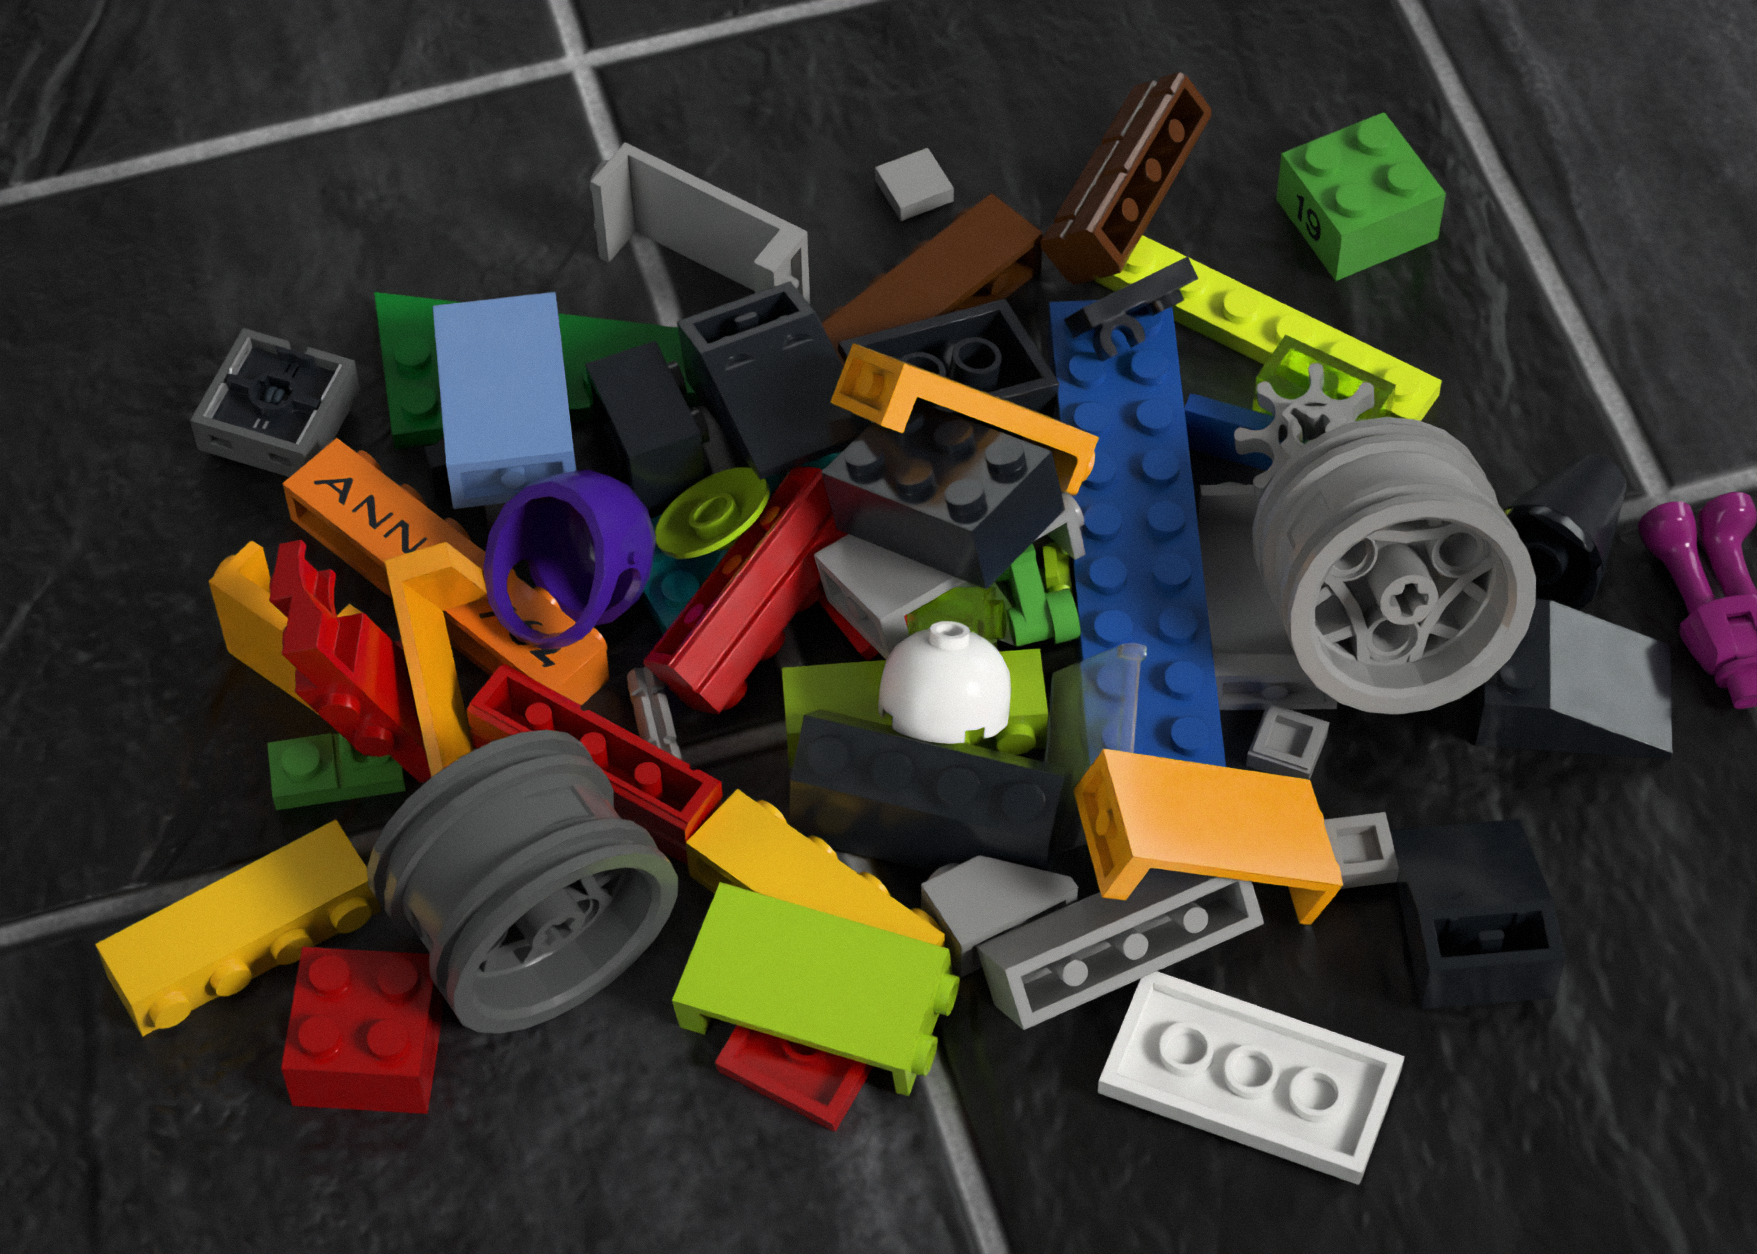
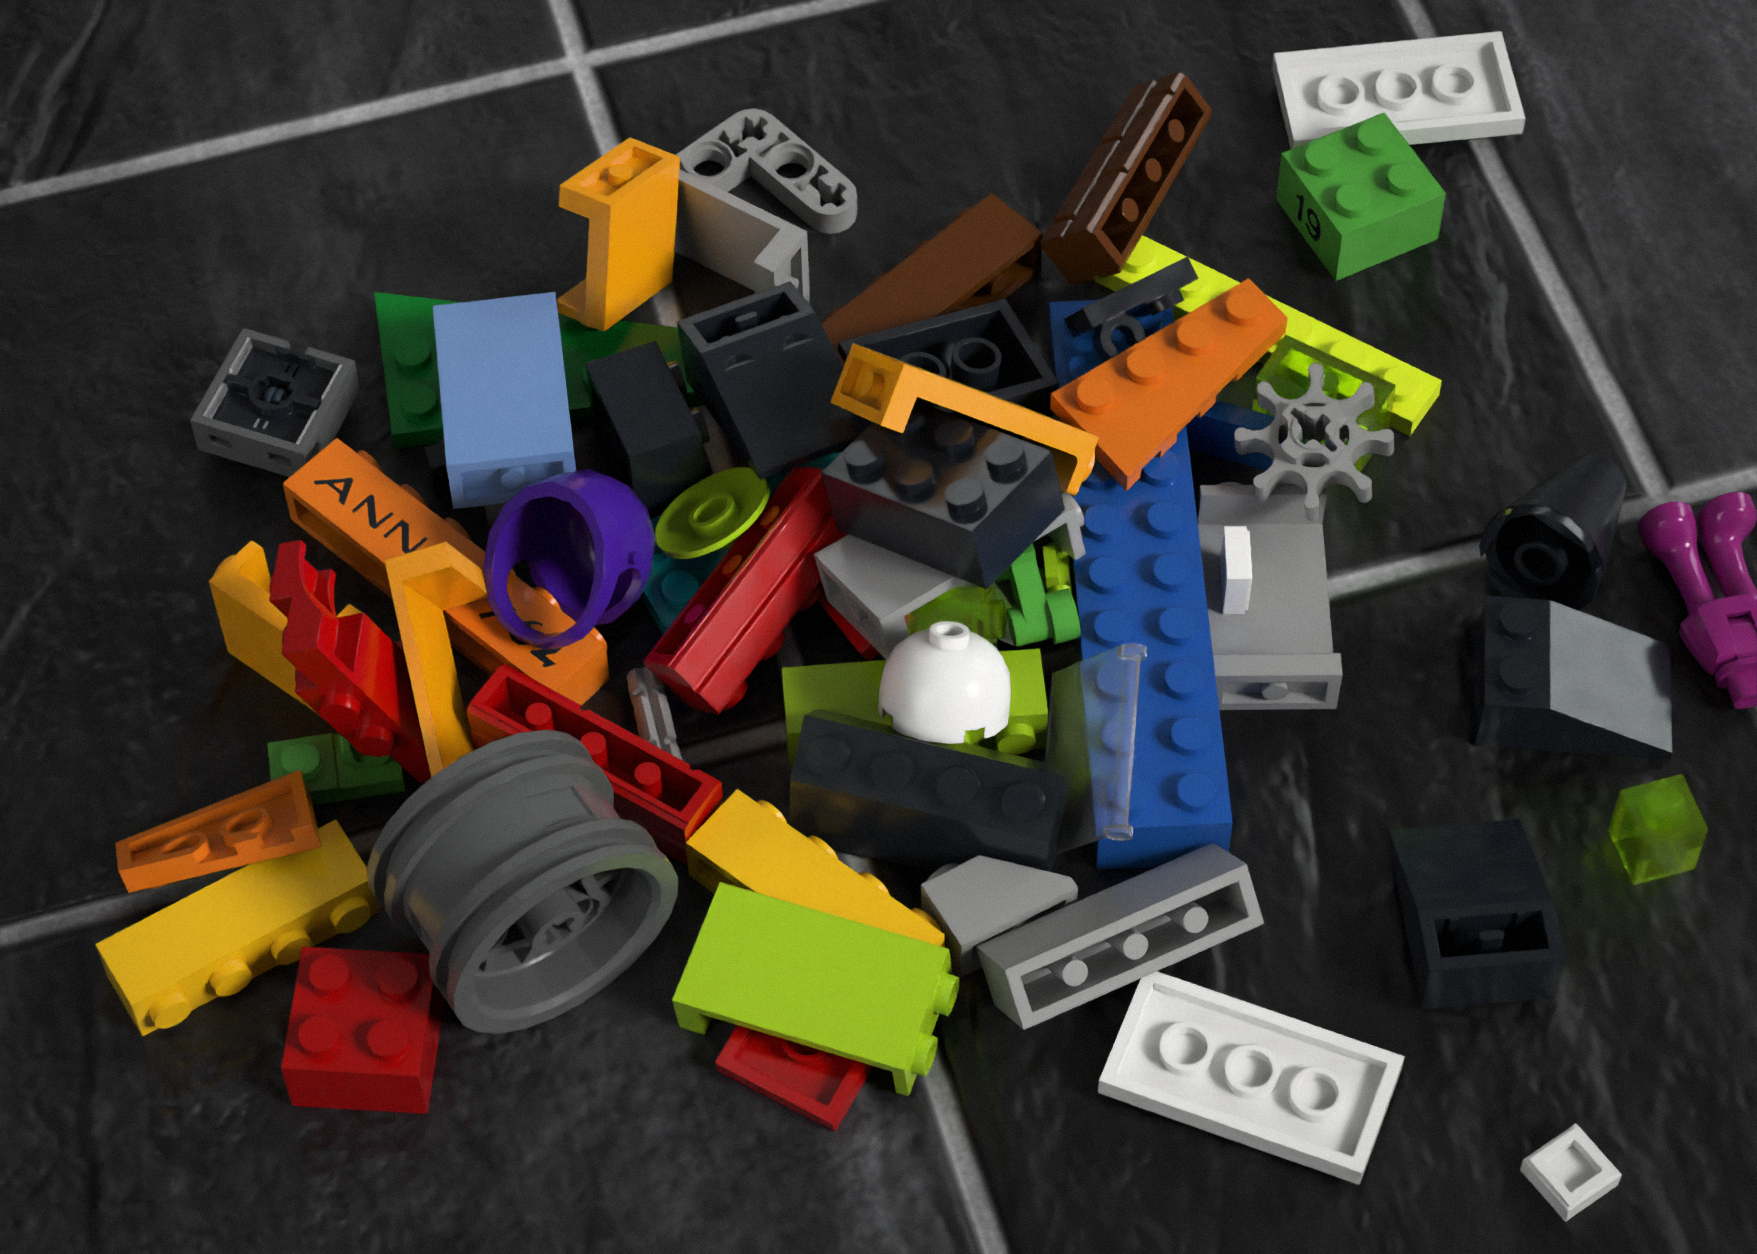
light grey tile [875,148,954,221] -> none
light orange panel [1073,749,1343,925] -> none
light grey tile [1246,703,1330,780] -> none
light grey wheel [1252,417,1536,715] -> none
light grey plate [1324,812,1399,889] -> none
none -> orange wing [115,770,322,893]
none -> light orange panel [557,137,680,332]
none -> light grey beam [676,108,858,234]
none -> orange wing [1050,278,1288,491]
none -> white tile [1220,526,1252,615]
none -> white plate [1272,31,1525,149]
none -> white tile [1520,1124,1622,1222]
none -> clear neon green brick [1608,774,1708,885]

